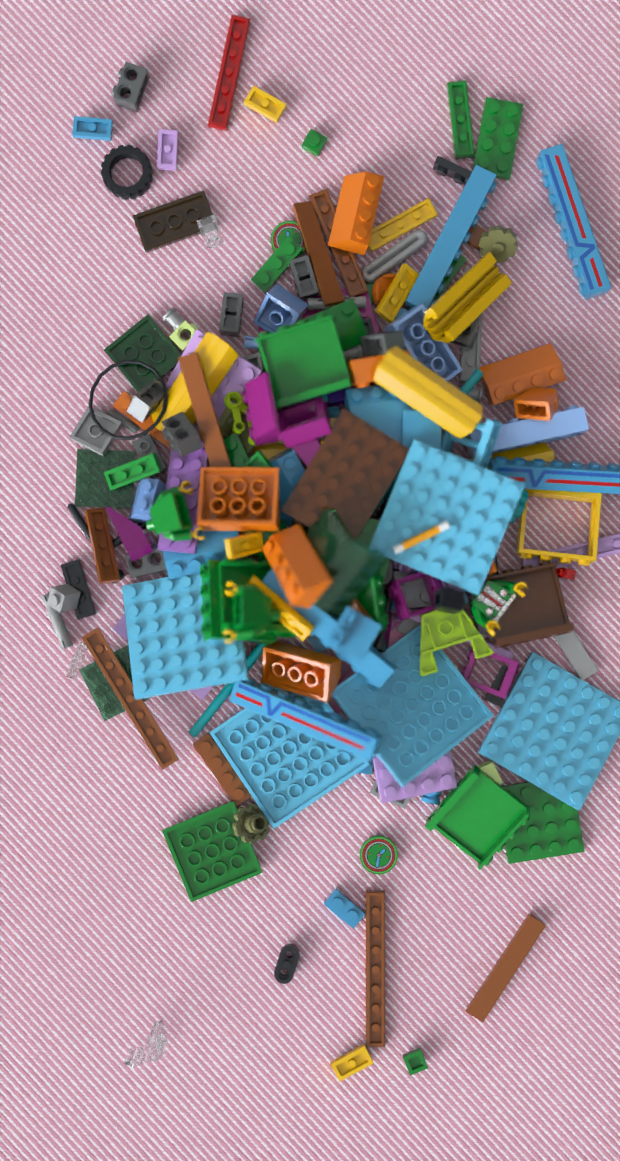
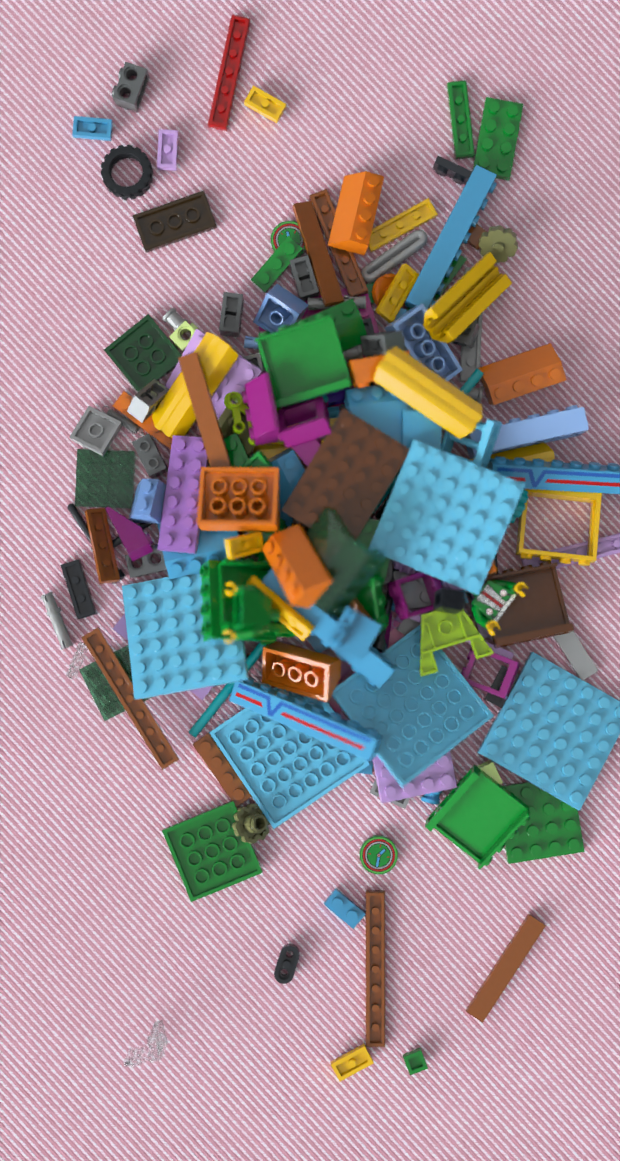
light grey brick [47,584,81,613] -> none
black piece [88,360,168,440] -> none
green plate [103,452,162,491] -> none
green torso [146,481,206,541] -> none
dark grey brick [161,412,203,457] -> none
clear brick [196,215,224,249] -> none
green plate [302,129,327,157] -> none
light orange bar [393,521,450,554] -> none
orange torso [514,387,559,421] -> none
dark azure brick [536,143,611,300] -> none
red piece [556,568,576,581] -> none

